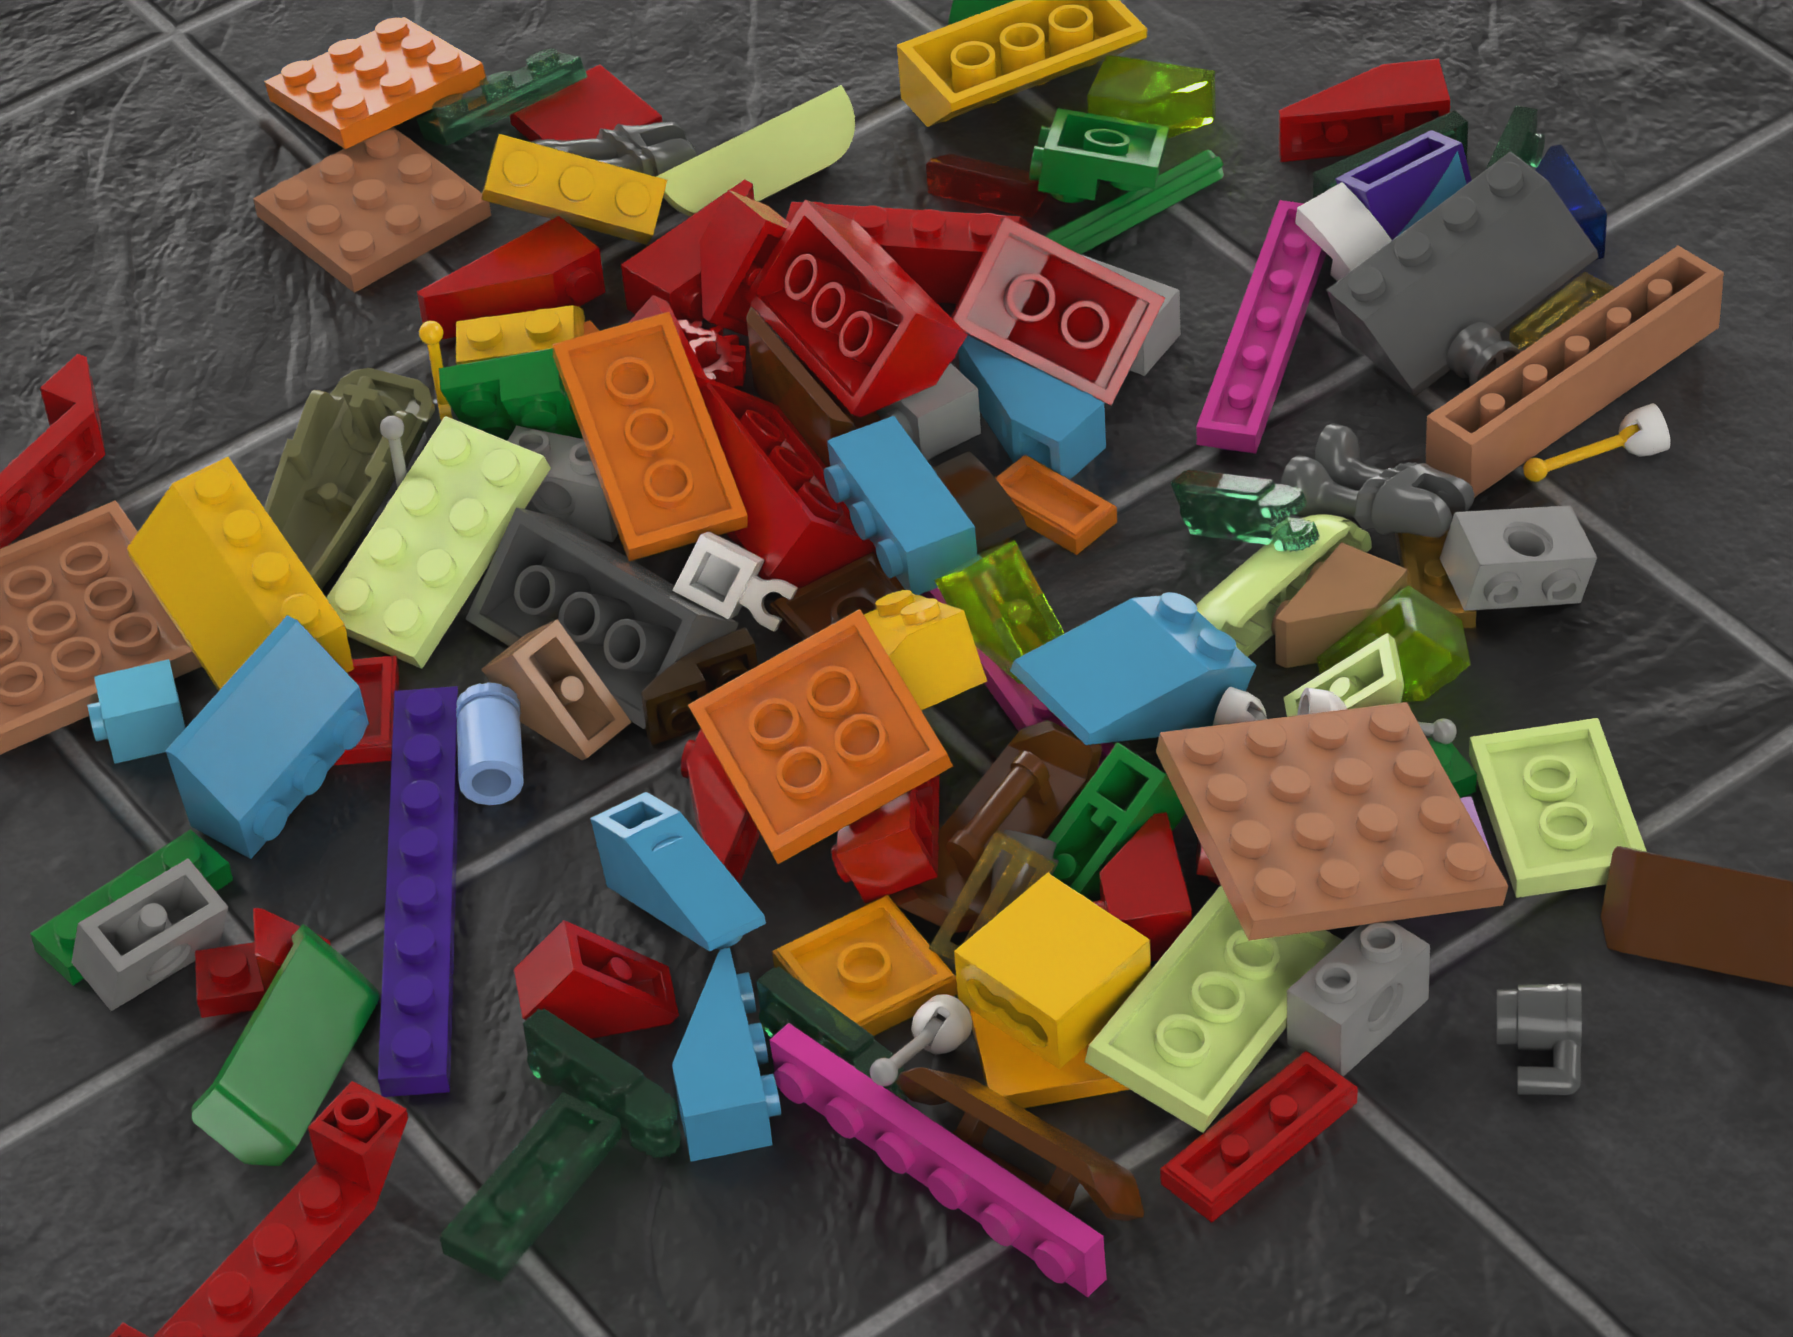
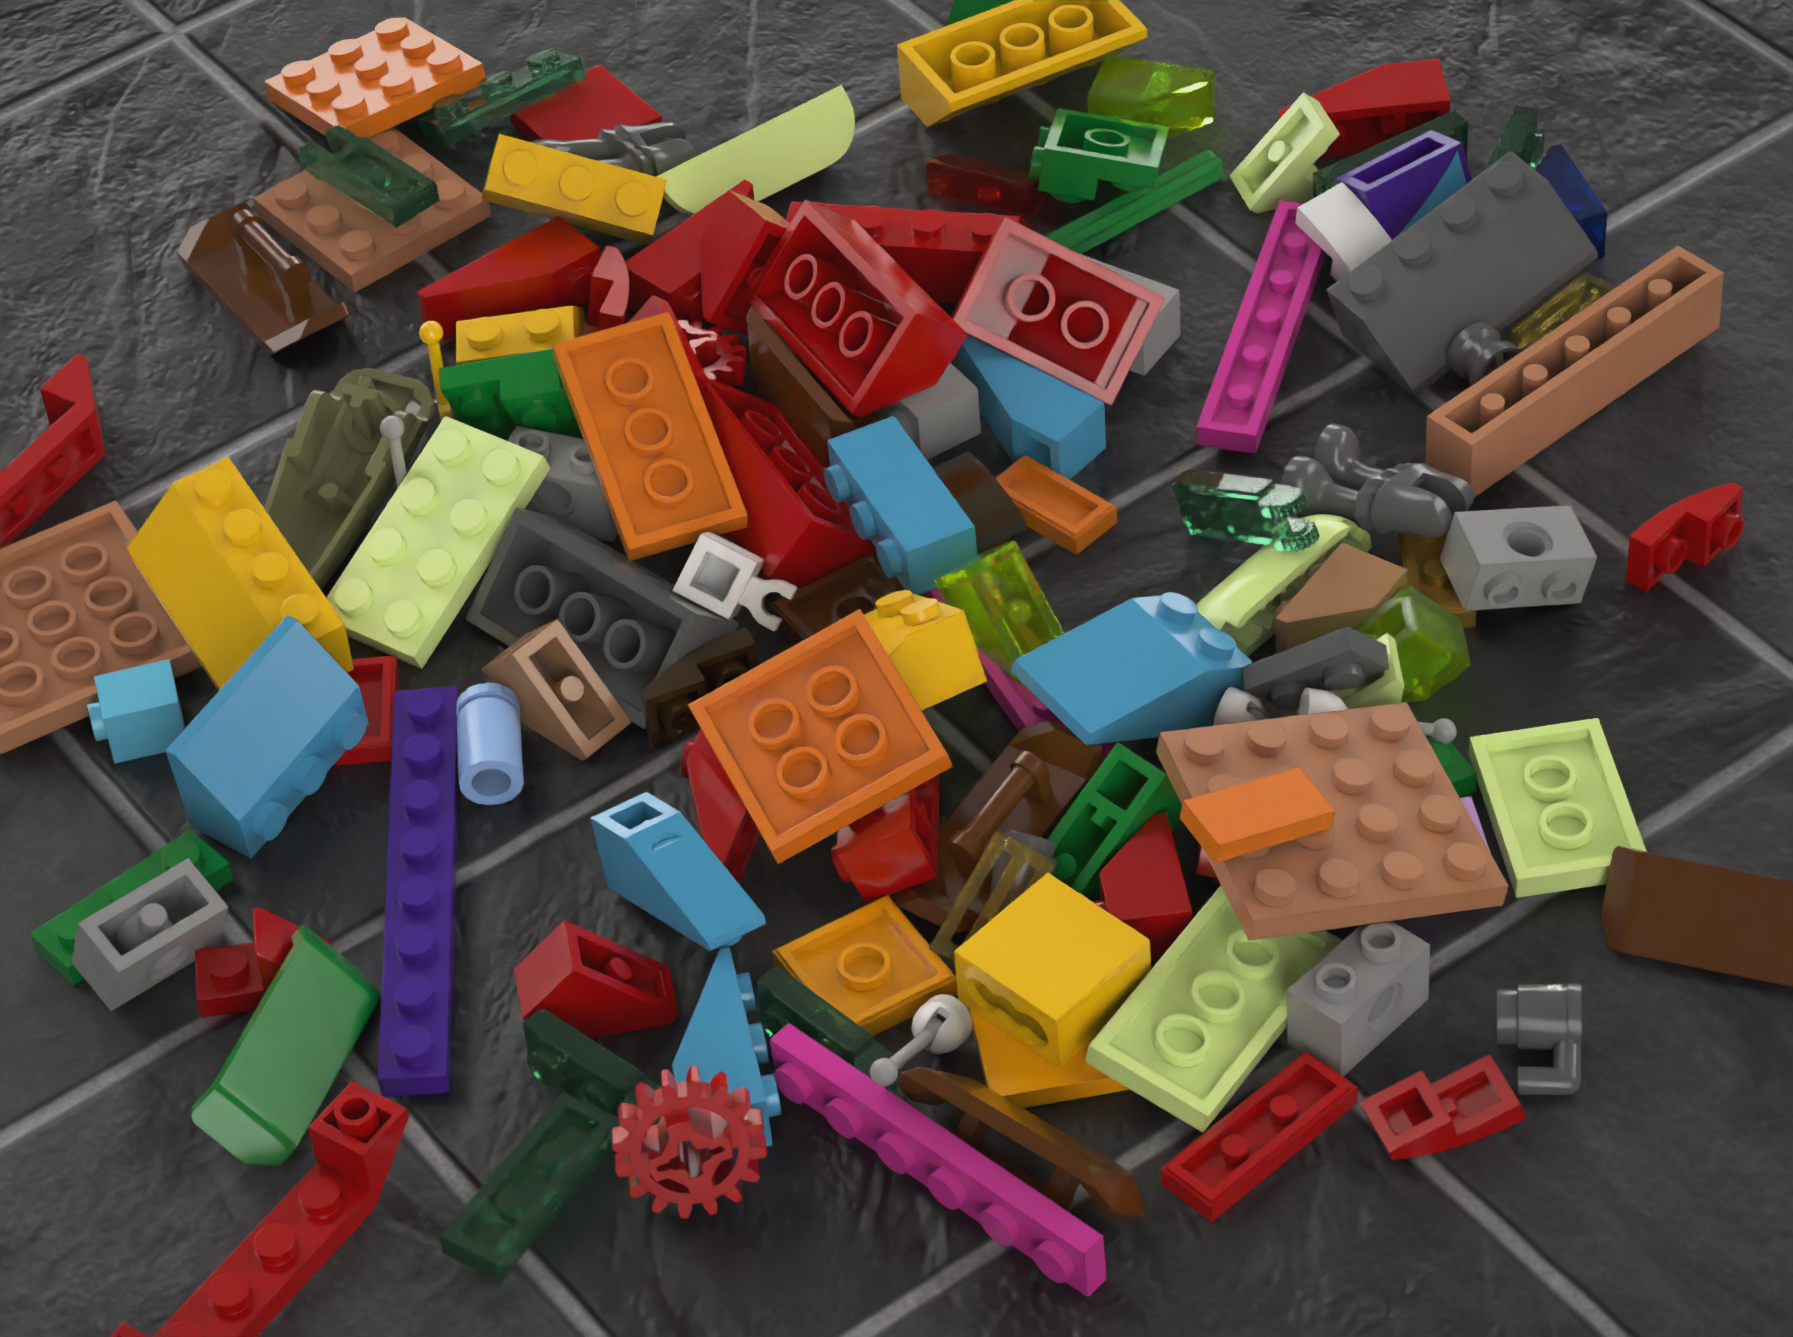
hinge [1523,403,1670,482] -> none
none -> reddish brown piece [177,203,352,355]
none -> clear green hinge [298,125,440,228]
none -> slope [587,246,629,331]
none -> red gear [612,1066,767,1219]
none -> orange tile [1180,767,1336,863]
none -> yellowish green slope [1229,92,1340,214]
none -> dark grey plate [1242,626,1389,710]
none -> red slope [1360,1054,1526,1160]
none -> red slope [1626,483,1745,592]

